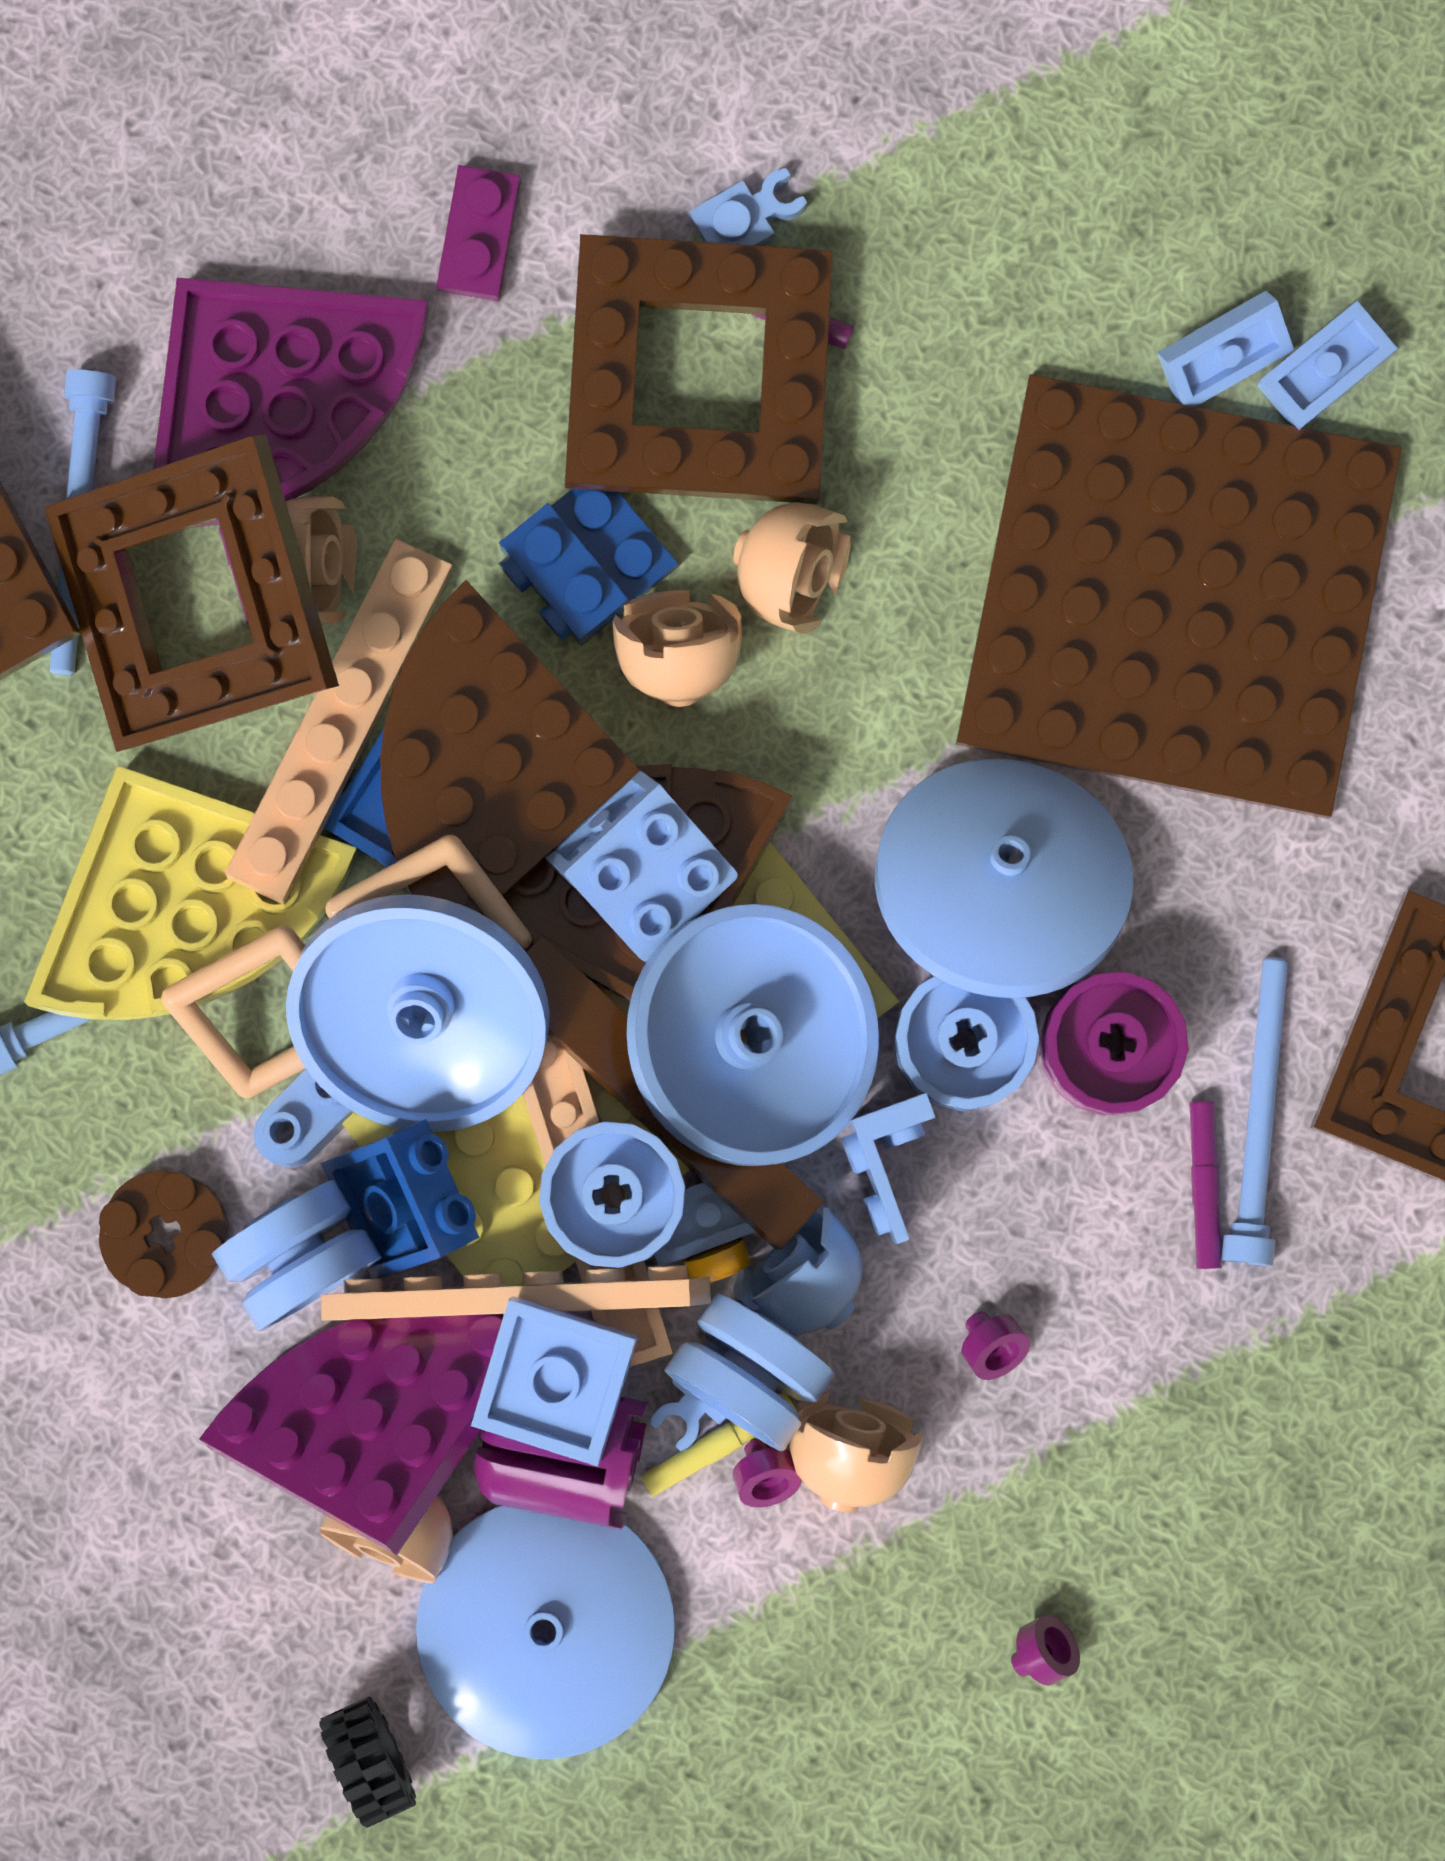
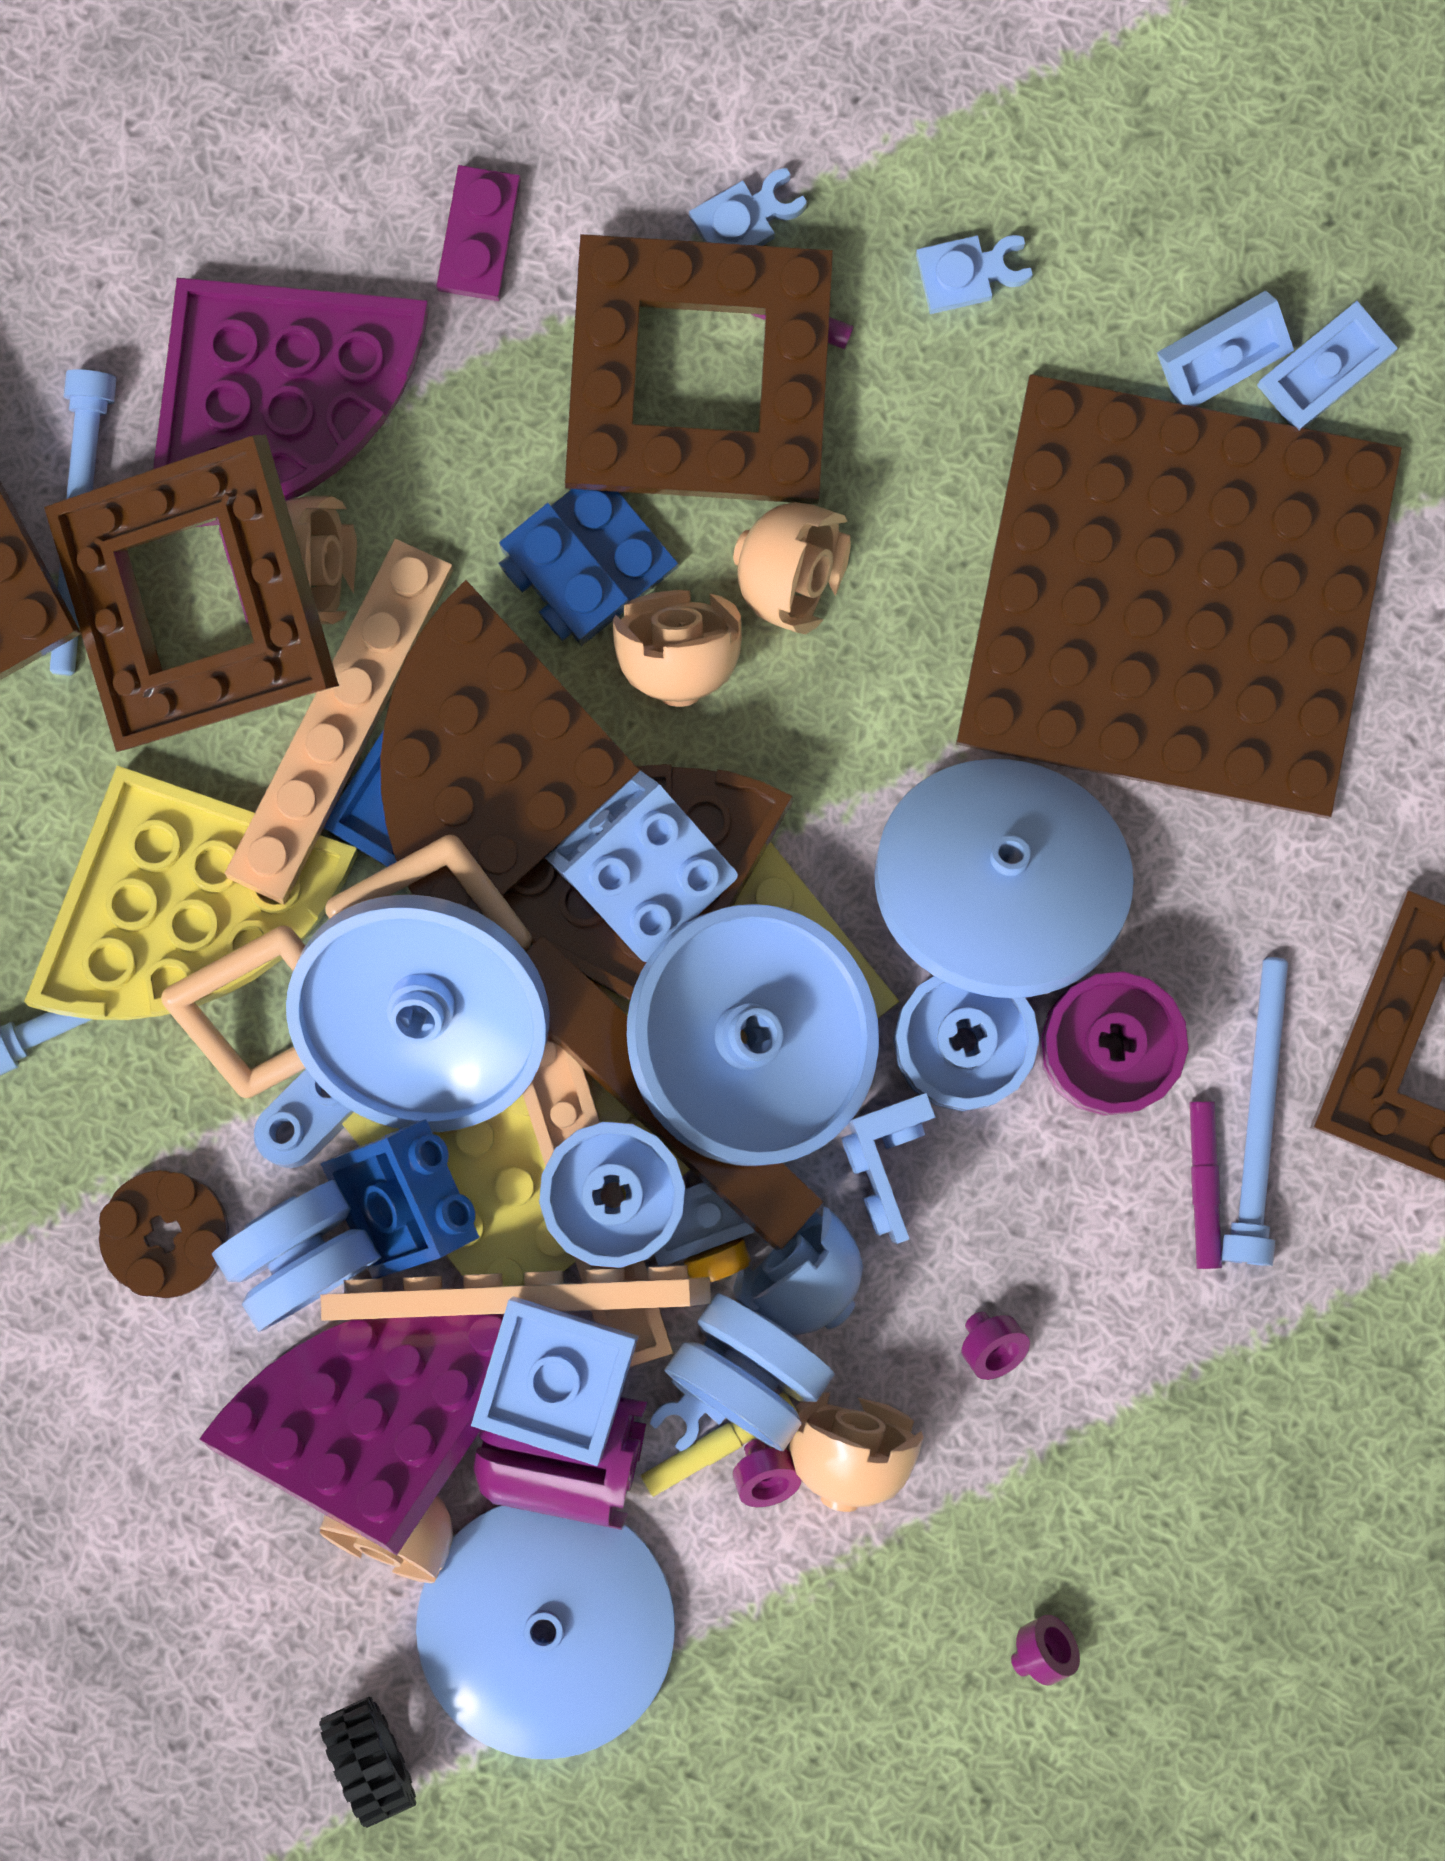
none -> light blue plate [916,235,1033,314]

